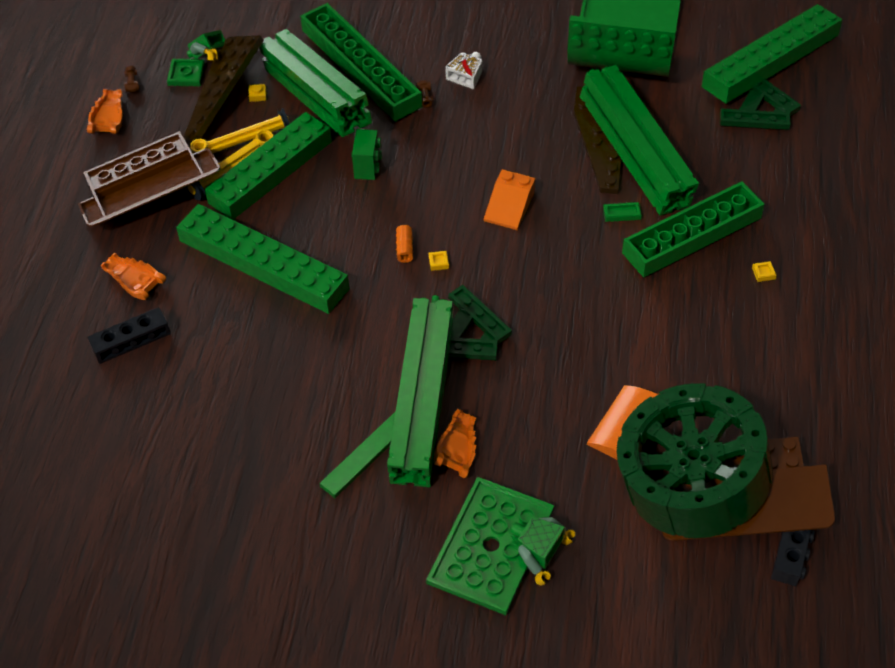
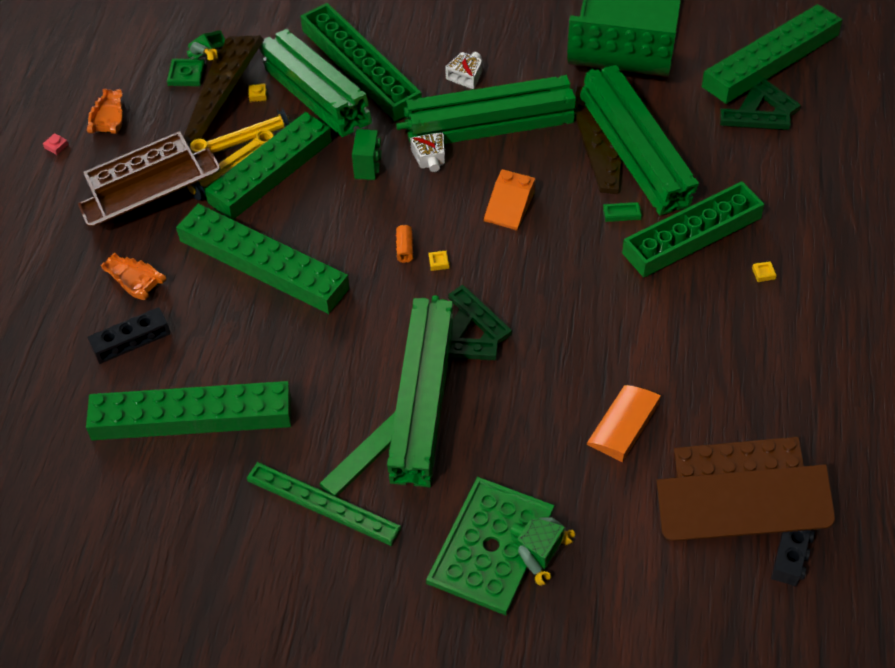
reddish brown bar [124,66,140,93] -> none
reddish brown bar [417,80,433,108] -> none
orange animal [434,409,476,478] -> none
dark green wheel [617,383,773,538] -> none
none -> coral plate [43,133,69,155]
none -> green brick [86,381,291,441]
none -> green tile [247,462,401,546]
none -> green brick [396,75,576,144]
none -> torso [411,132,445,172]

